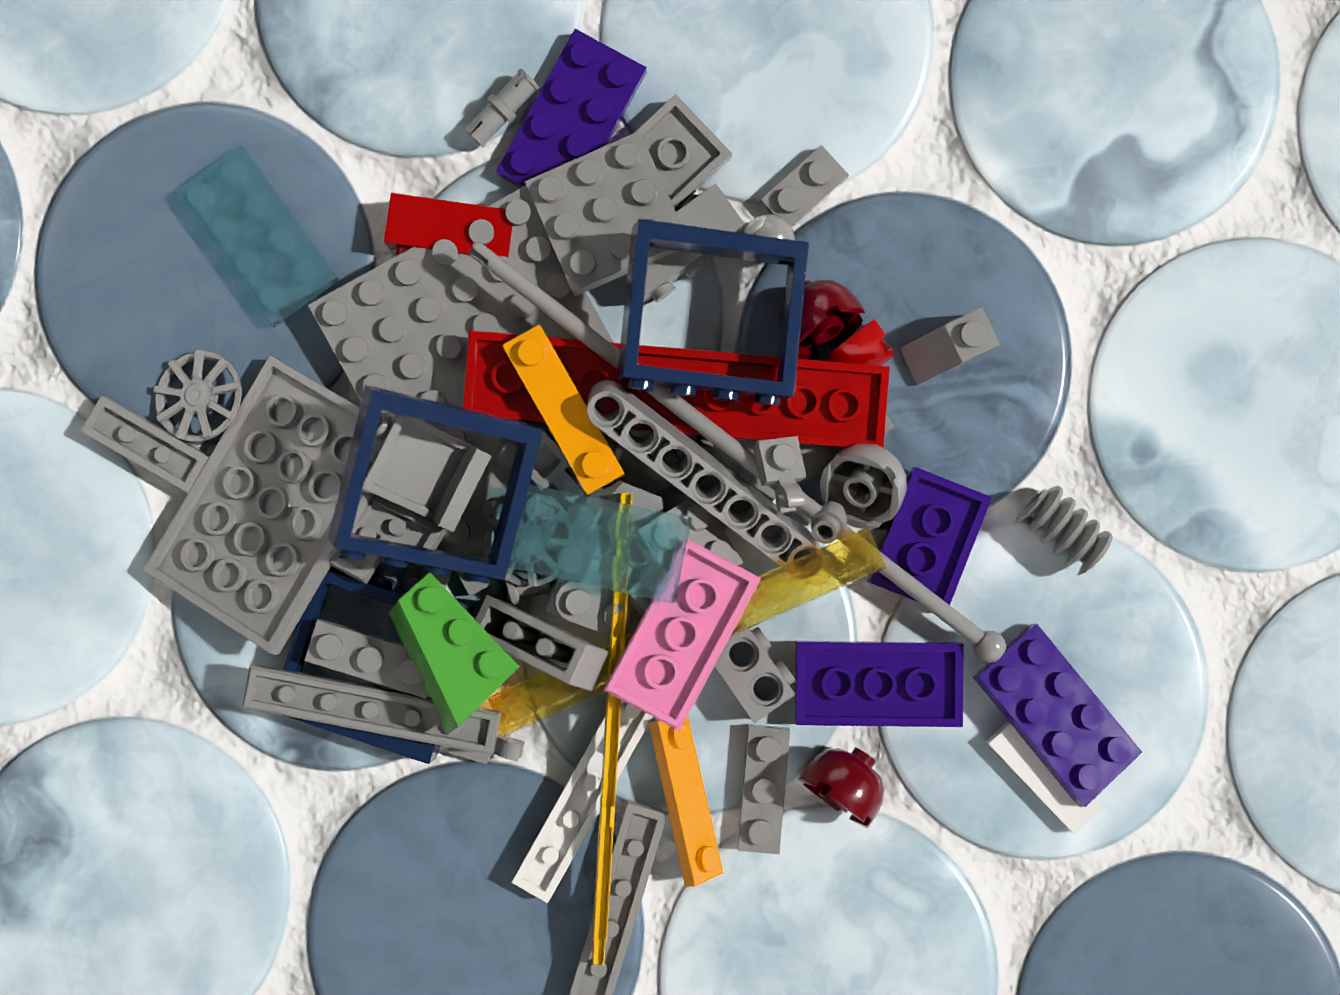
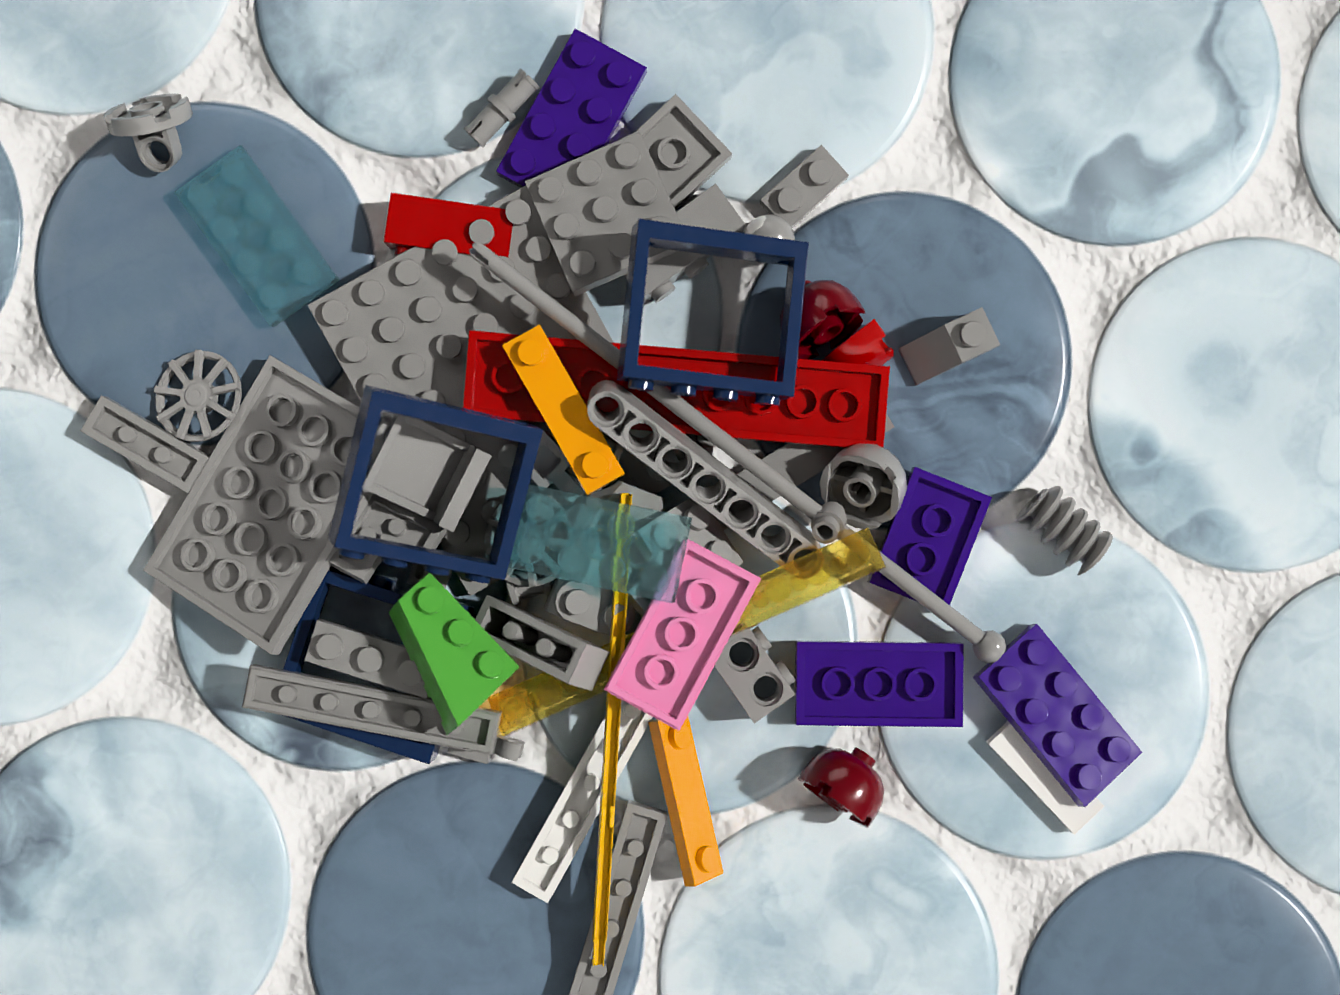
light grey plate [737,724,790,854] -> none
light grey plate [753,436,806,514] -> none
none -> light grey tile [104,94,193,172]

